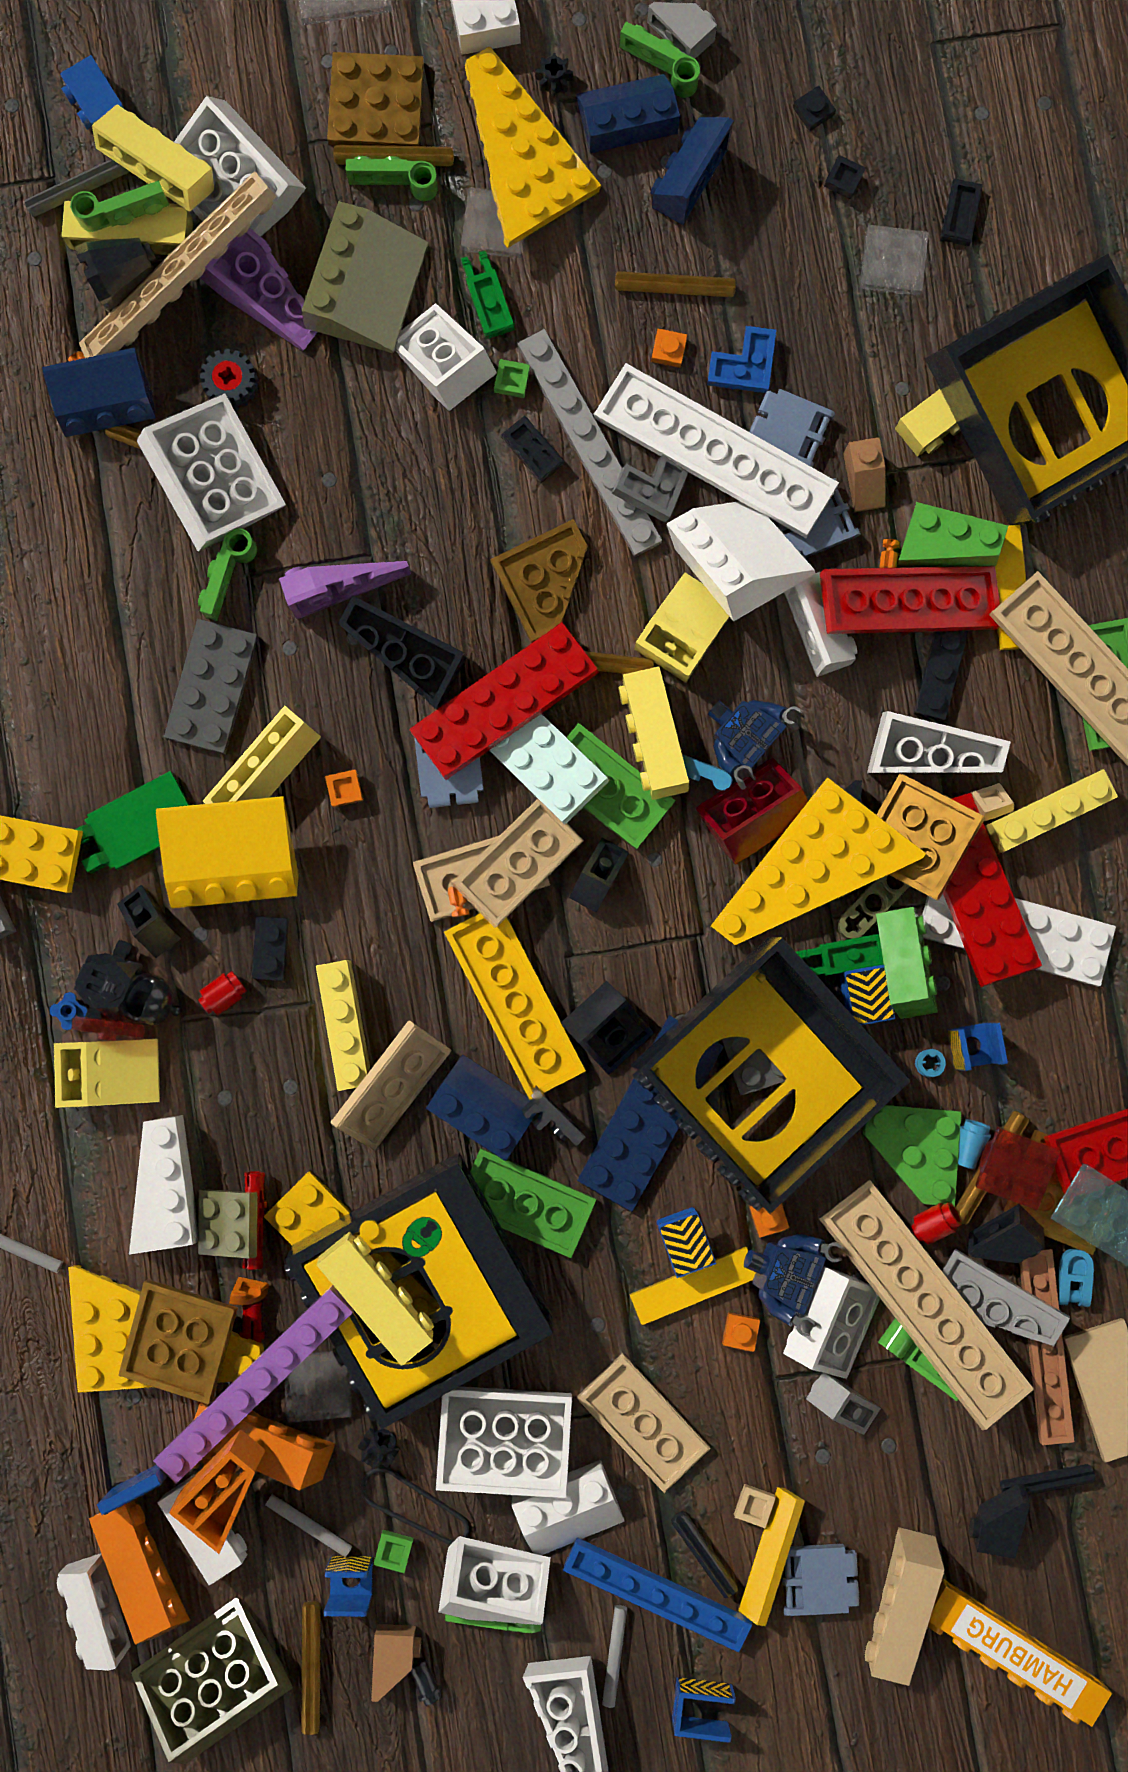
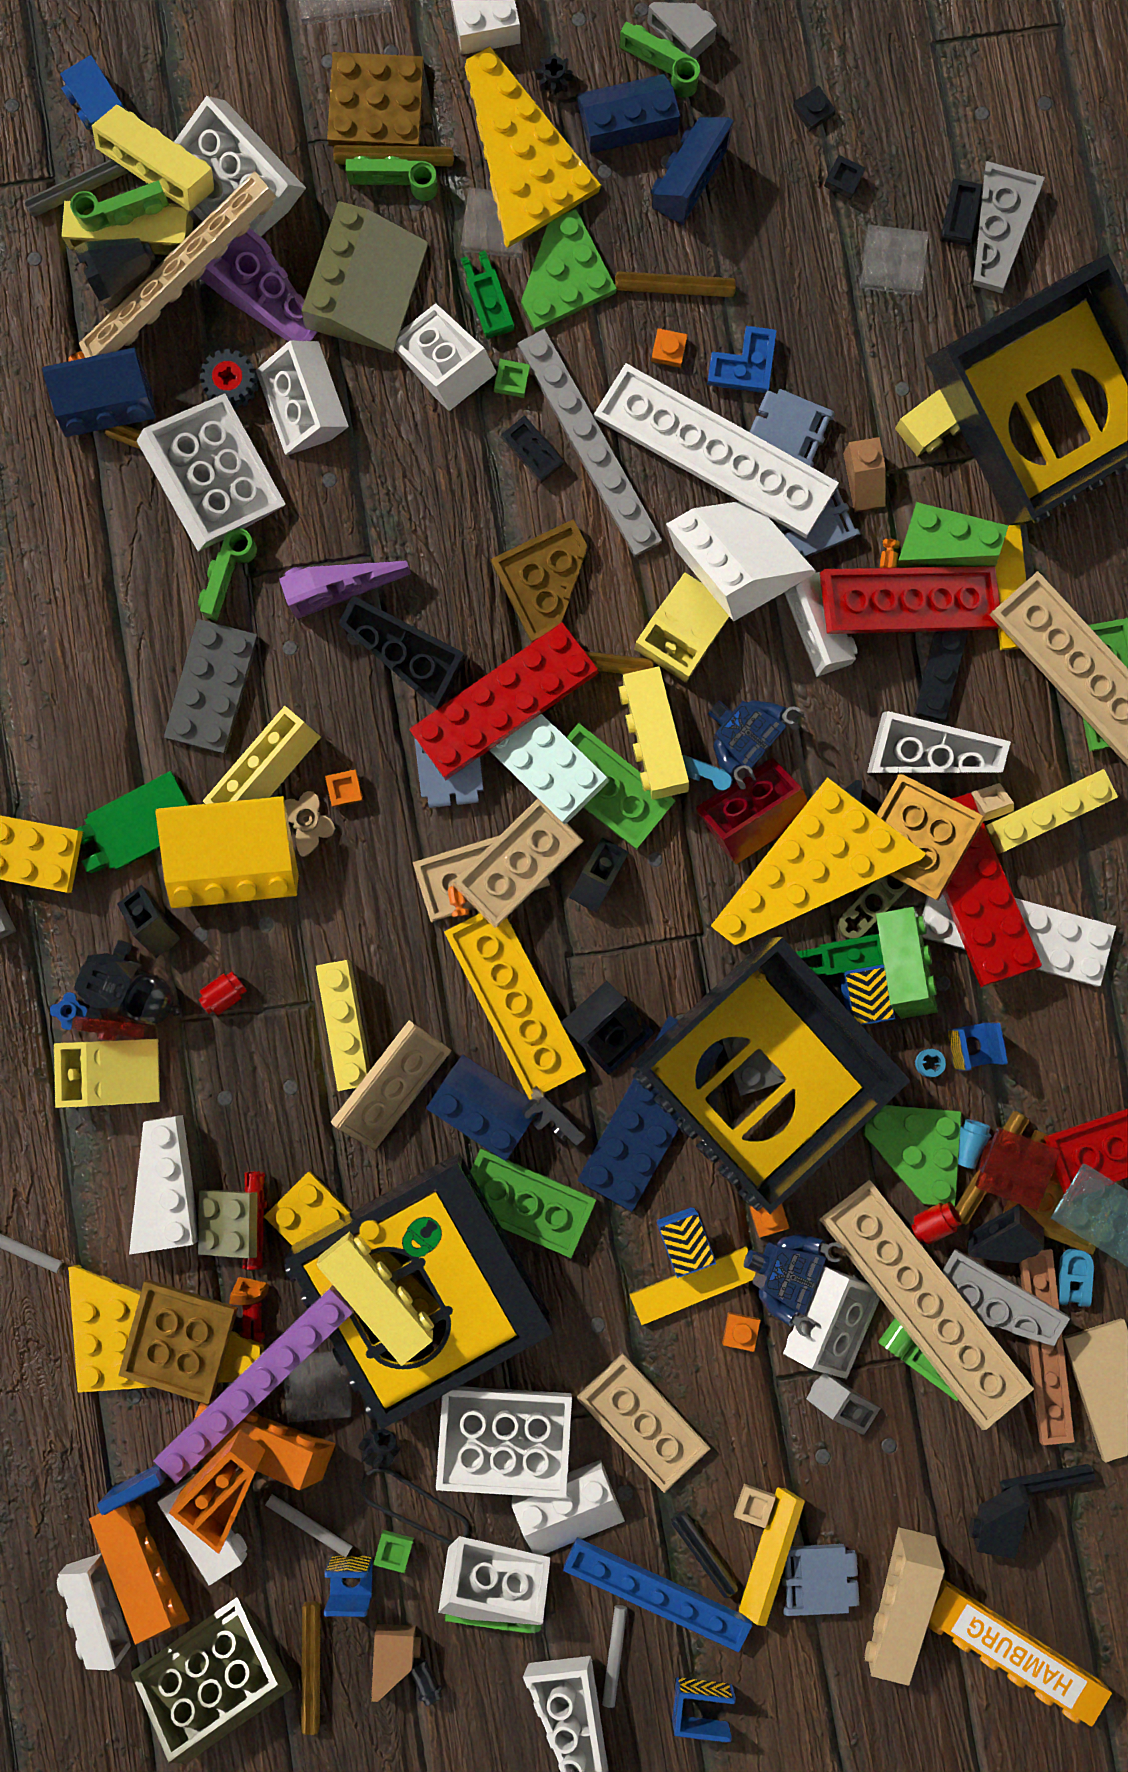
black plate [252,916,289,981] -> none
dark grey plate [611,455,688,523] -> none
none -> white slope [256,340,349,455]
none -> tan animal [285,791,335,857]
none -> bright green plate [521,209,617,332]
none -> light grey wing [973,161,1045,294]

